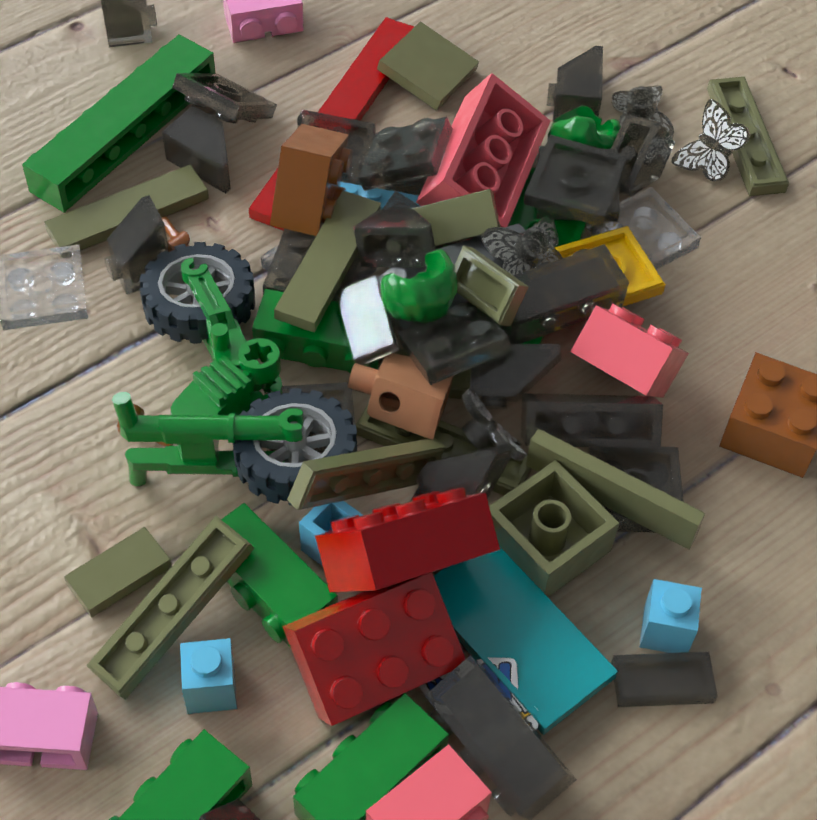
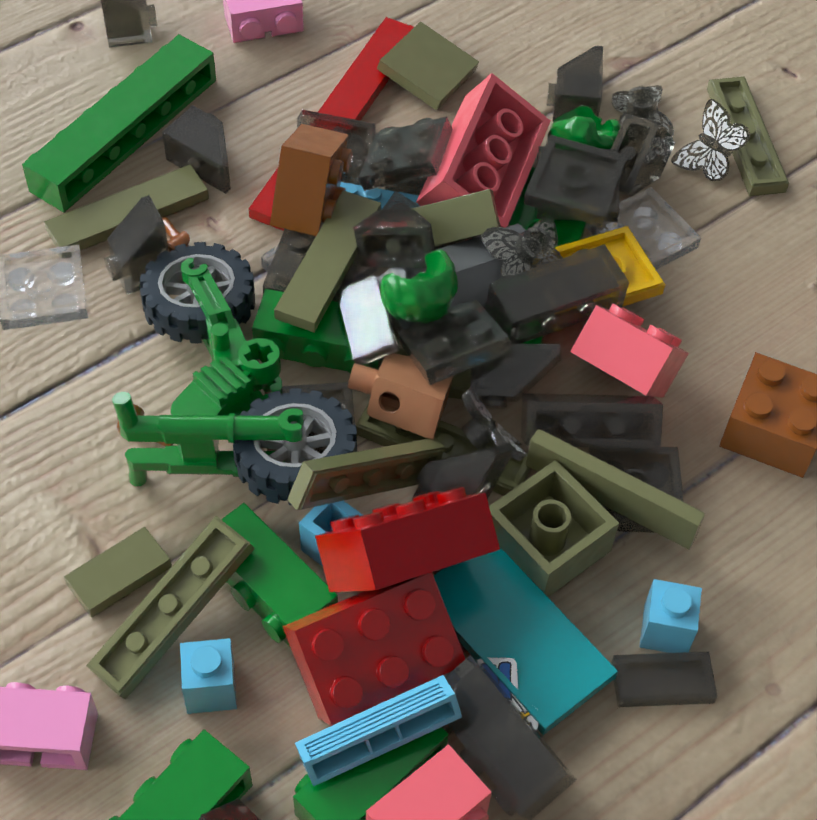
clear smoke plate [172,73,277,124] -> none
olive tile [455,246,529,326] -> none
none -> medium azure piece [295,675,462,786]

